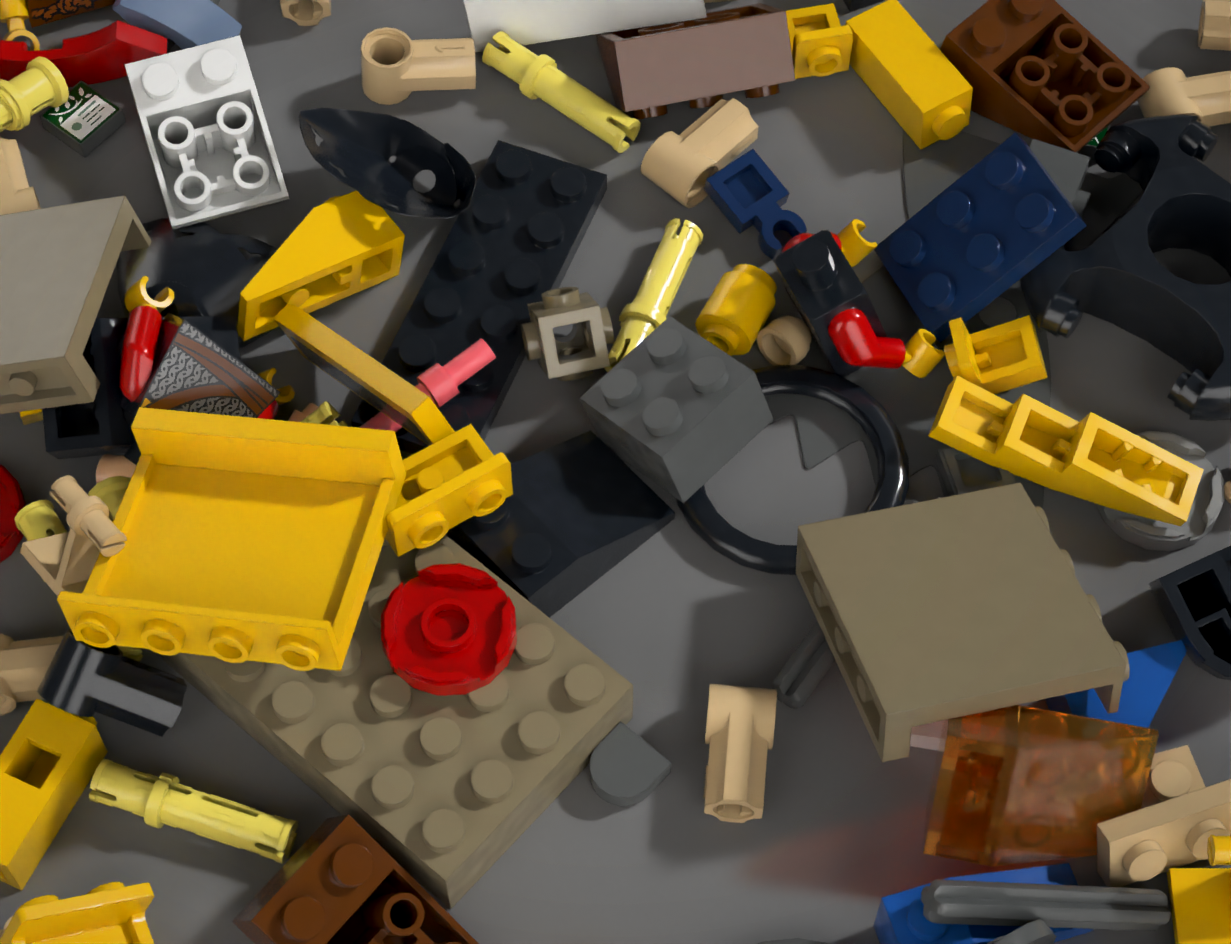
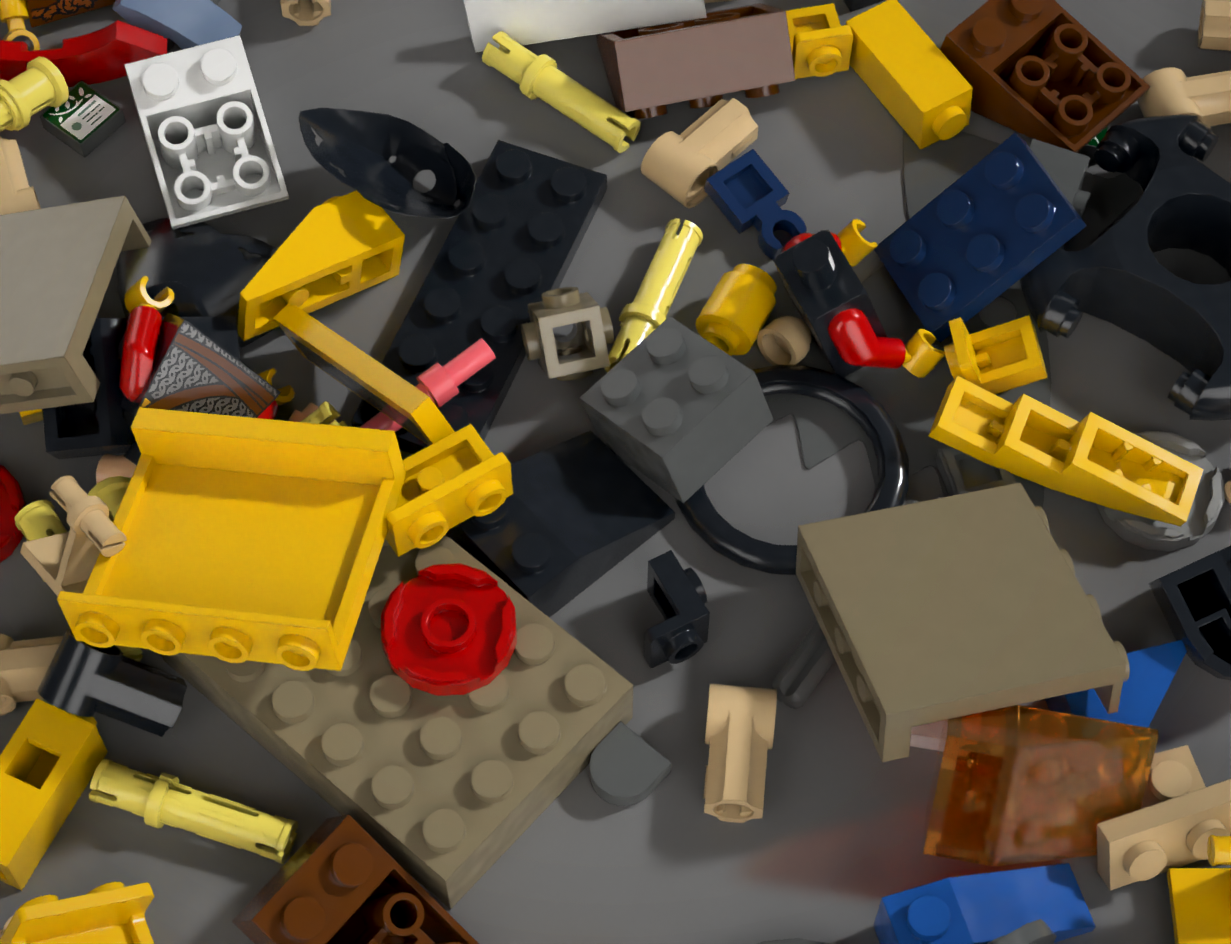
tan piece [361,27,476,105] -> none
dark grey axle [920,879,1171,931] -> none
none -> black bracket [644,550,710,668]

